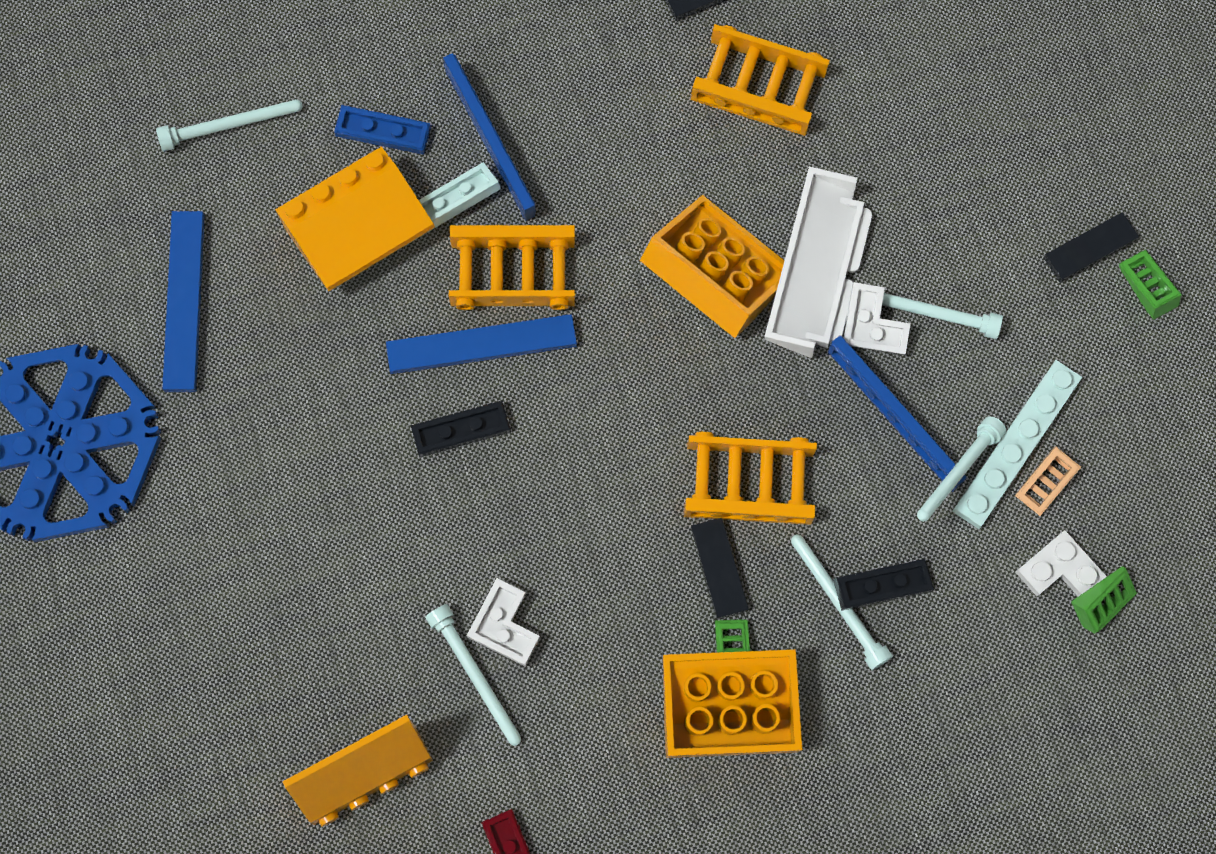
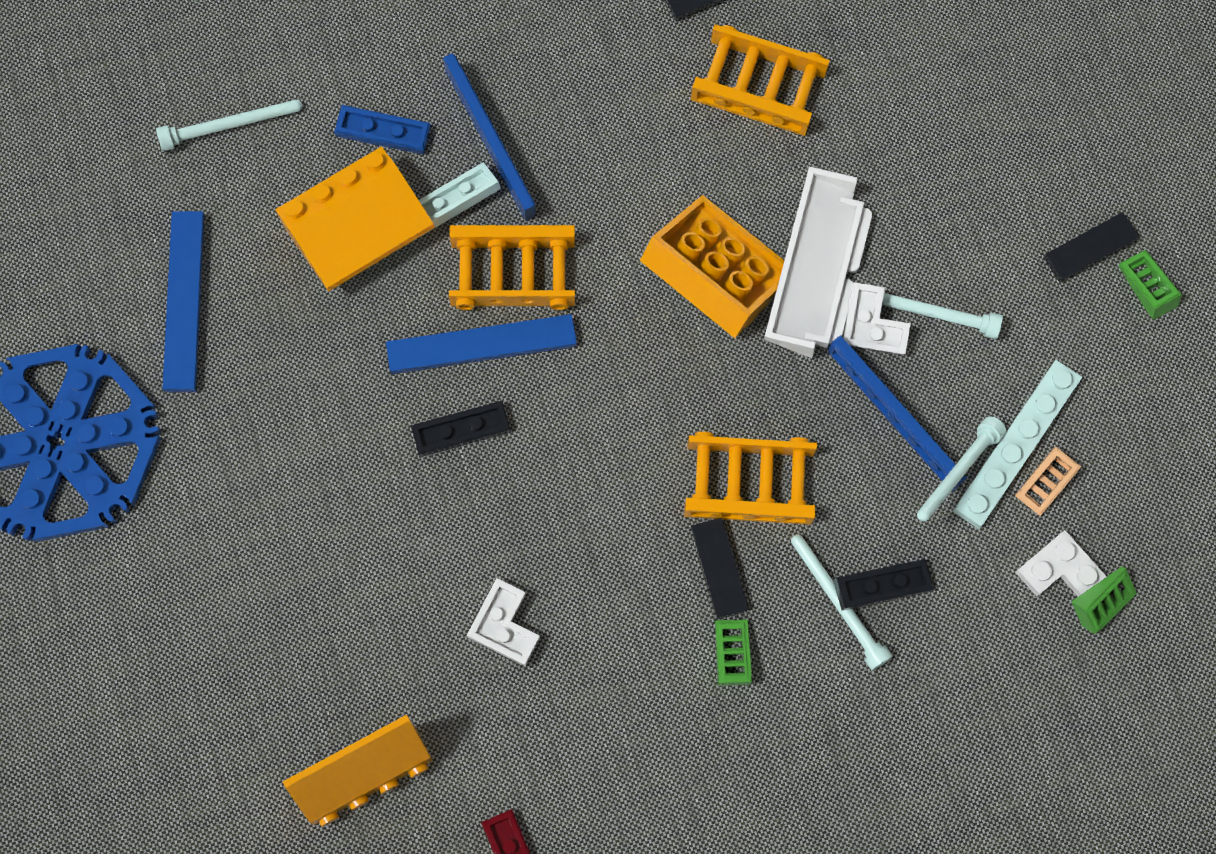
light aqua piece [425,604,521,746] -> none
light orange slope [663,649,802,758] -> none

